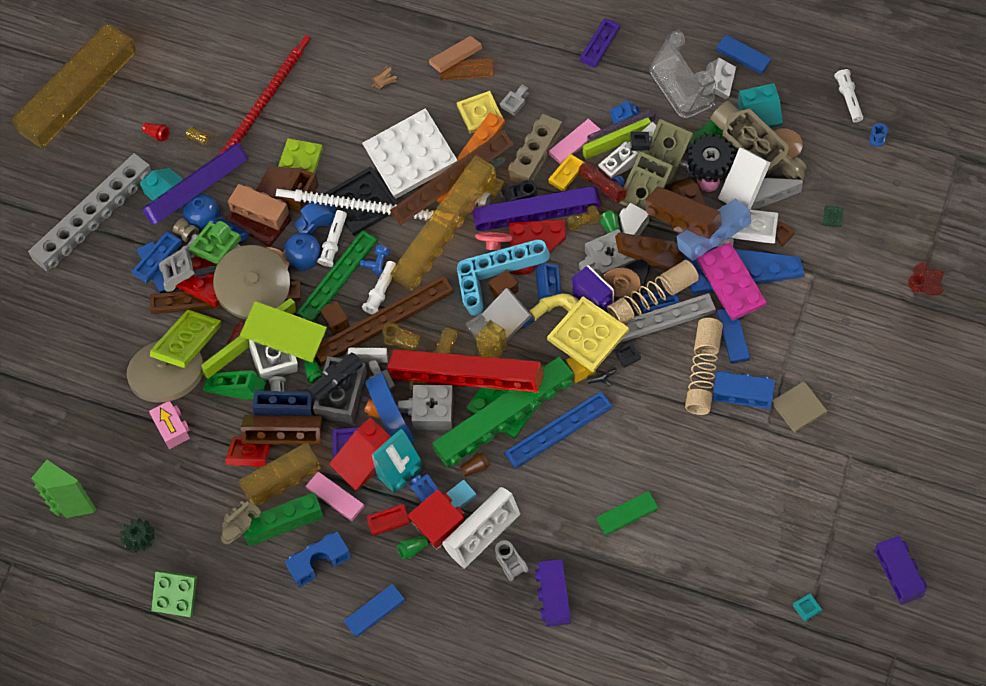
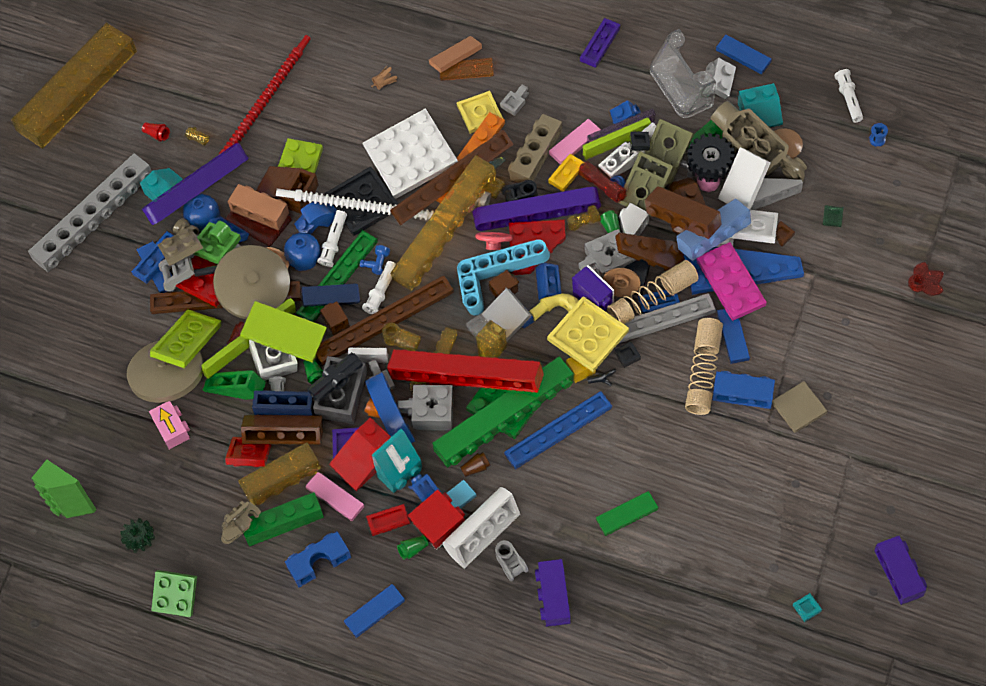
none -> dark tan plate [158,227,203,266]
none -> dark blue tile [301,284,360,307]

